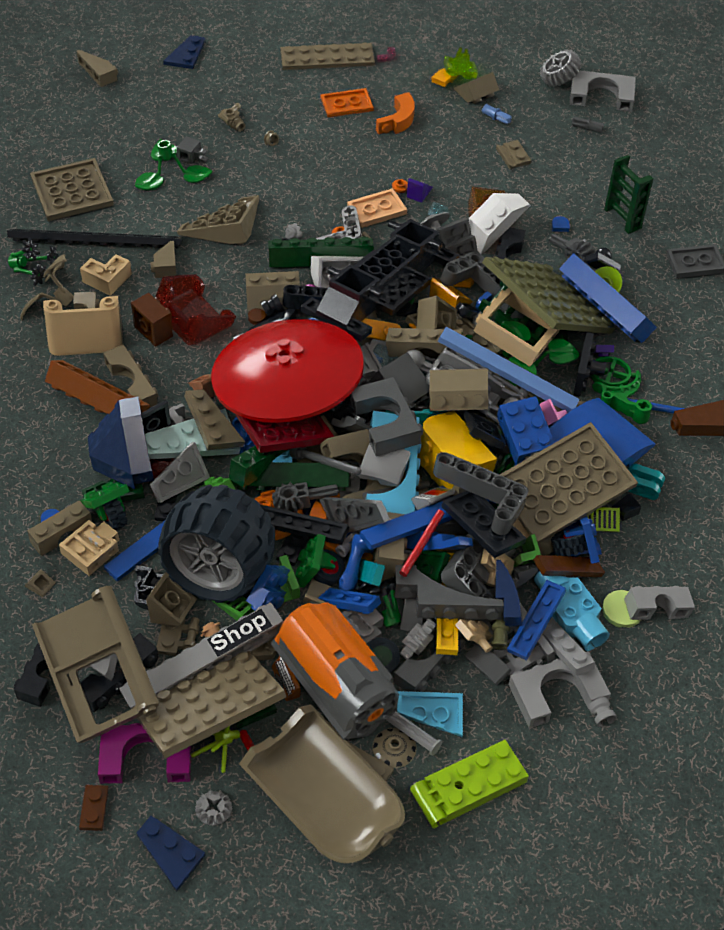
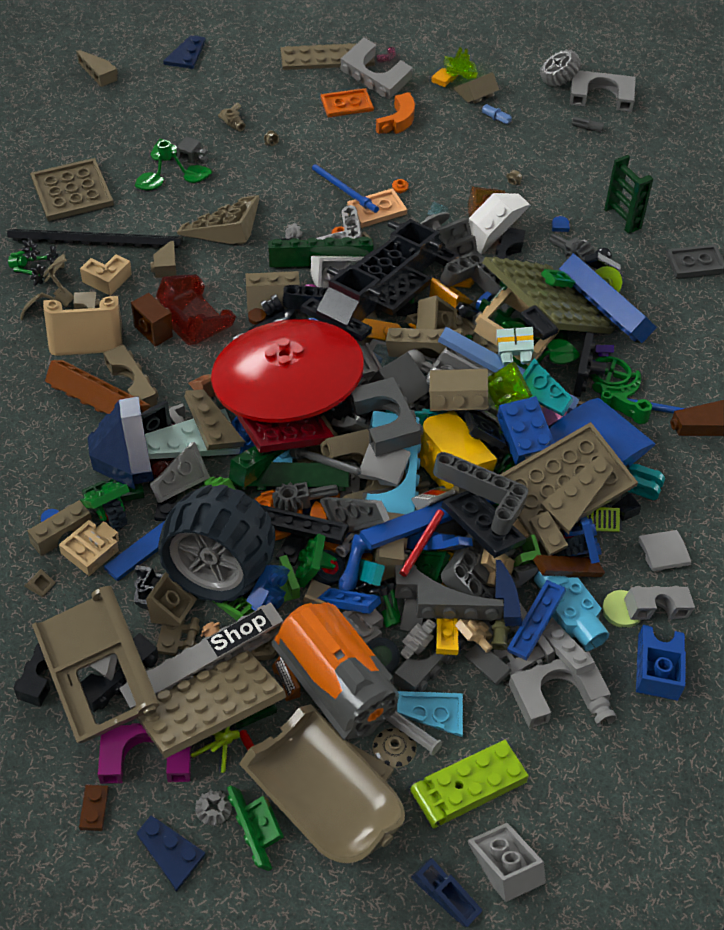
dark purple slope [407,178,433,203] -> none
dark tan plate [496,140,531,169] -> none
none -> green bracket [227,785,284,871]
none -> blue bar [312,164,379,213]
none -> light grey arch [340,38,413,99]
none -> dark blue slope [411,858,483,928]
none -> light grey slope [468,823,546,902]
none -> clear neon green plate [488,362,533,409]
none -> light aqua hips [496,327,534,365]
none -> dark tan plate [507,170,522,185]
none -> teal wing [513,358,573,416]
none -> black tile [520,305,559,340]
none -> dark tan plate [529,511,568,556]
none -> dark tan wing [540,455,614,535]
none -> green plate [541,269,575,288]
none -> blue brick [636,625,686,700]
none -> light grey slope [639,530,691,571]

